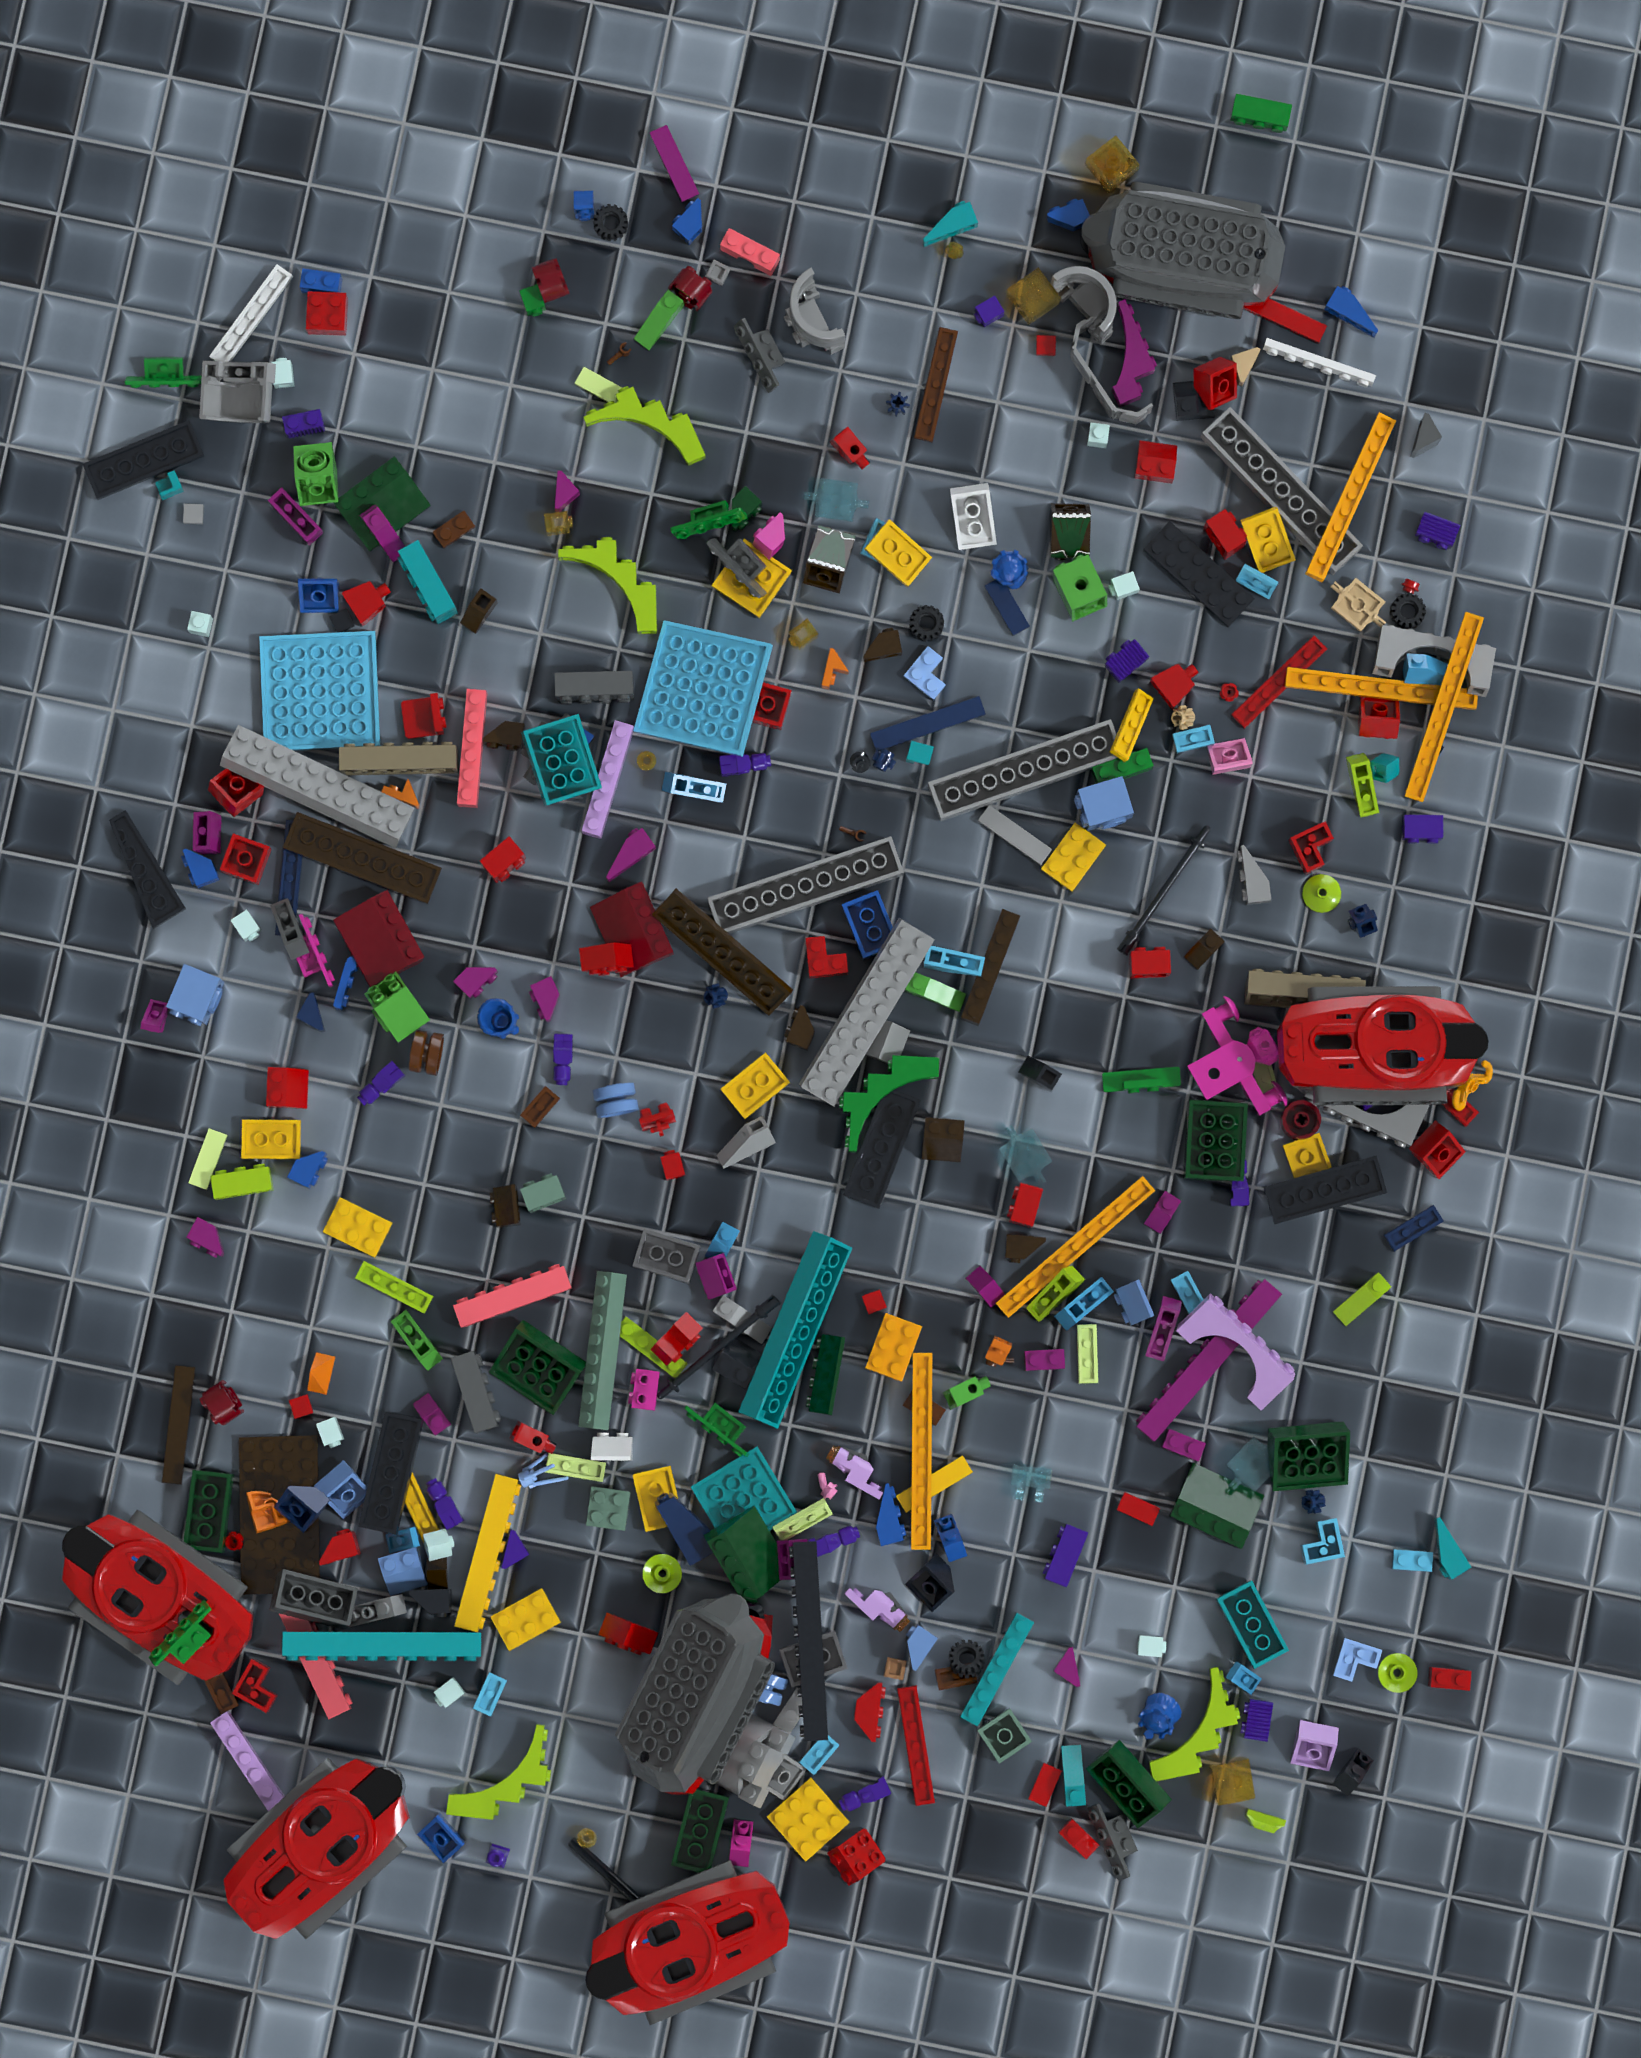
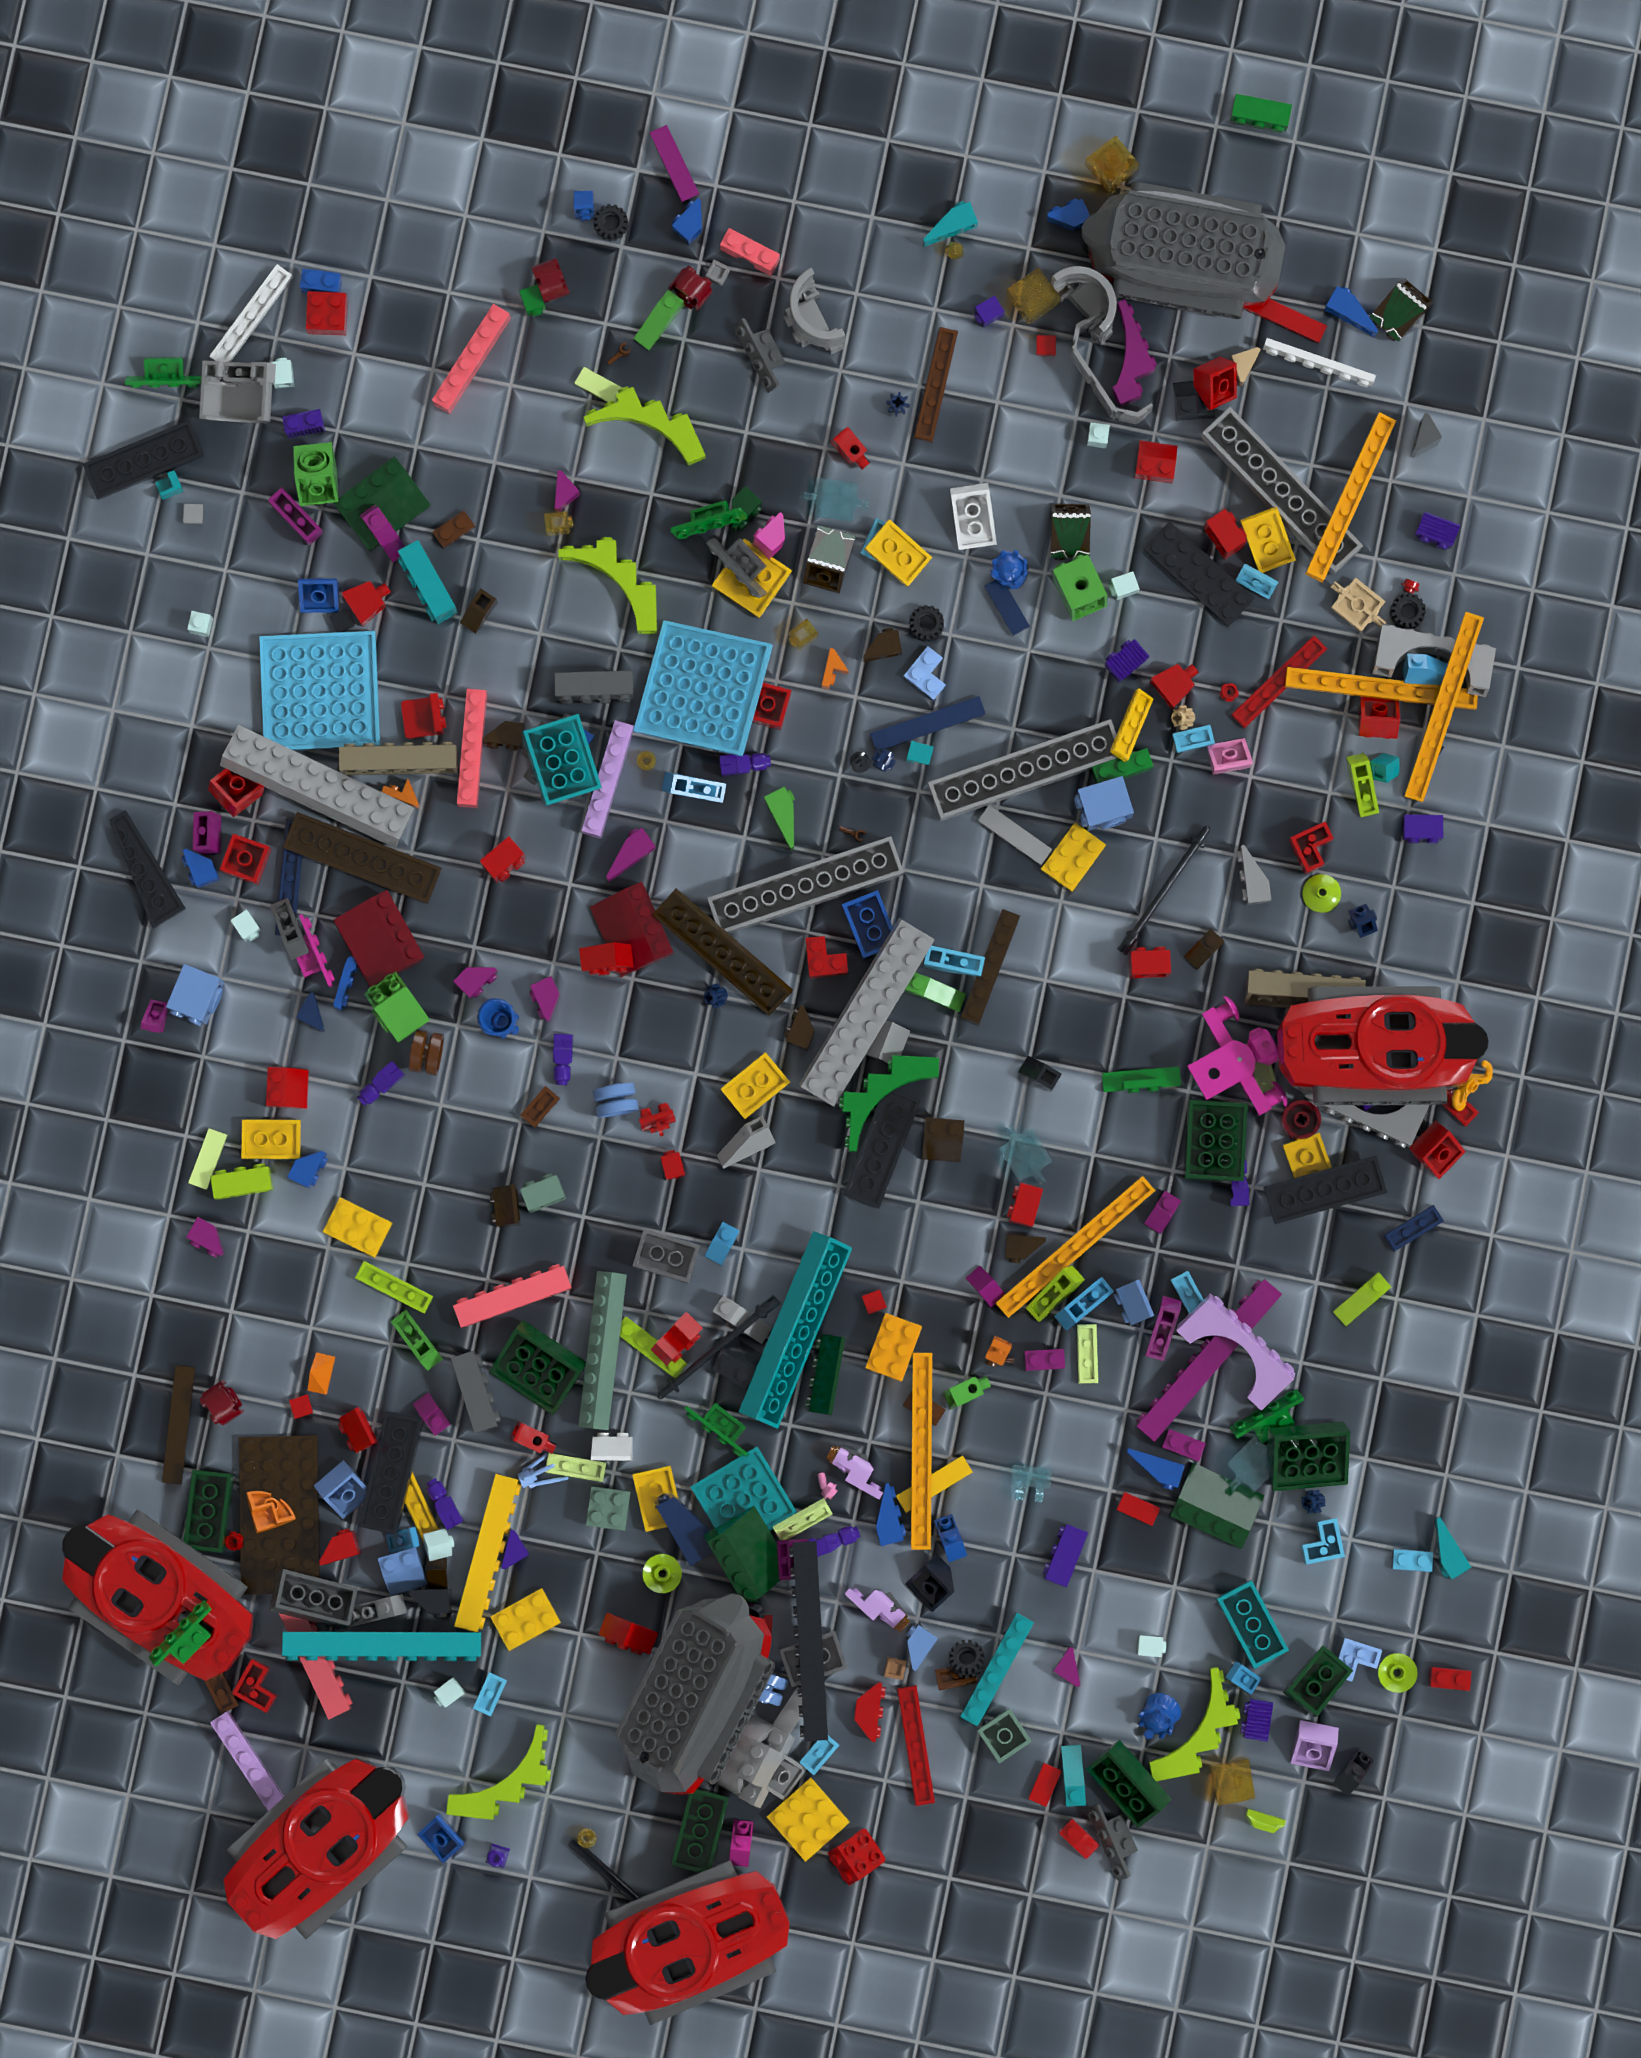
dark blue slope [274,1486,330,1533] -> none
light aqua brick [316,1417,344,1448] -> none
dark pink brick [628,1369,660,1411] -> none
magenta brick [695,1253,737,1300] -> none
dark purple piece [838,1776,891,1812] -> none
none -> red slope [338,1407,378,1453]
none -> coral brick [432,304,511,415]
none -> bright green slope [764,786,795,851]
none -> blue slope [1126,1448,1185,1491]
none -> green bracket [1230,1389,1304,1444]
none -> dark green slope [1283,1645,1353,1717]
none -> slope [1370,278,1434,342]

